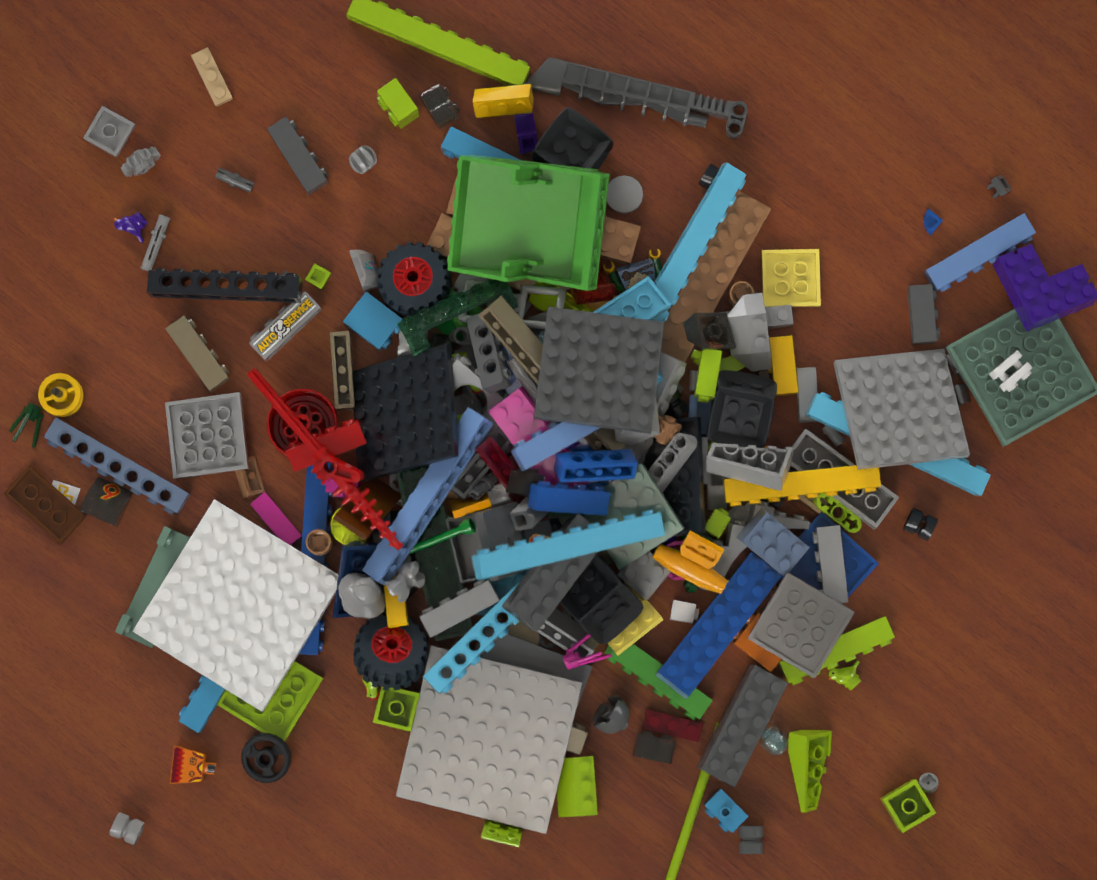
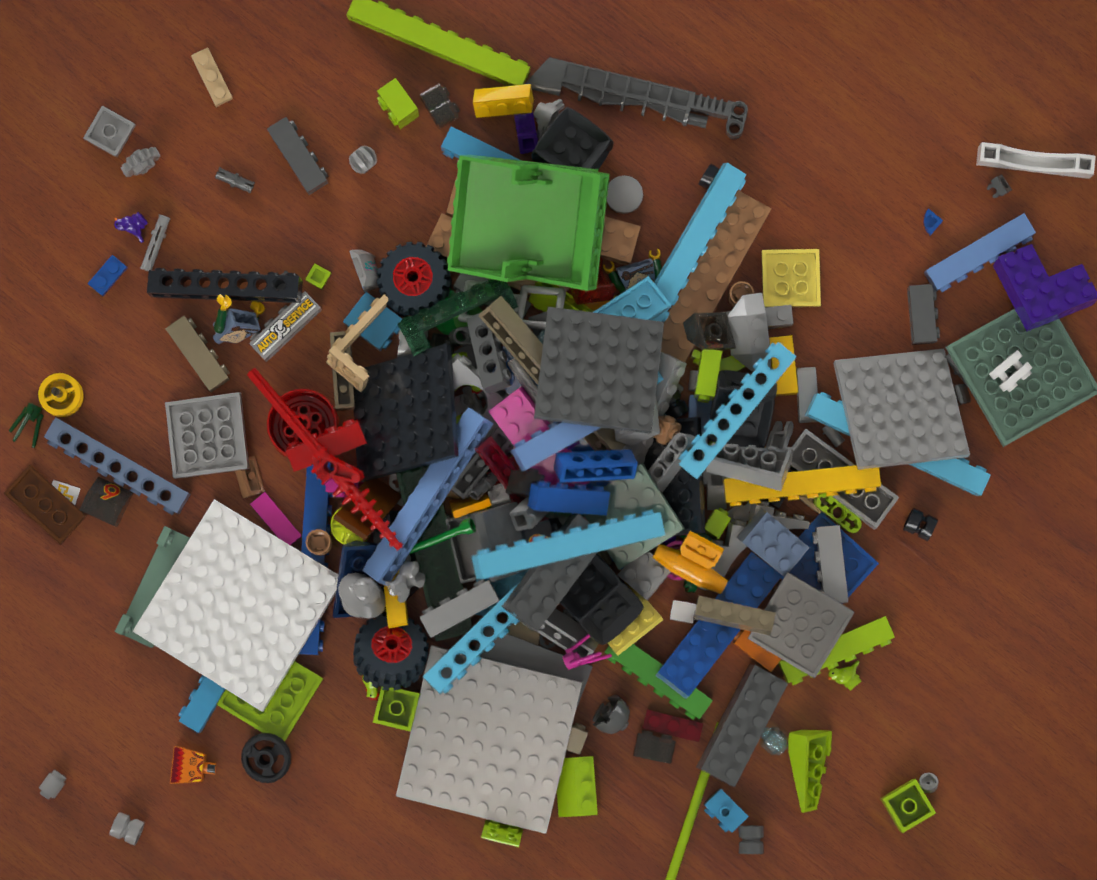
none -> light grey brick [39,770,67,800]
none -> blue plate [88,255,128,296]
none -> torso [213,294,265,344]
none -> tan bracket [326,295,388,392]
none -> light grey axle [534,99,565,139]
none -> medium azure brick [678,342,797,479]
none -> dark tan brick [693,596,776,635]
none -> light grey hinge [765,421,794,449]
none -> white arch [976,142,1096,179]

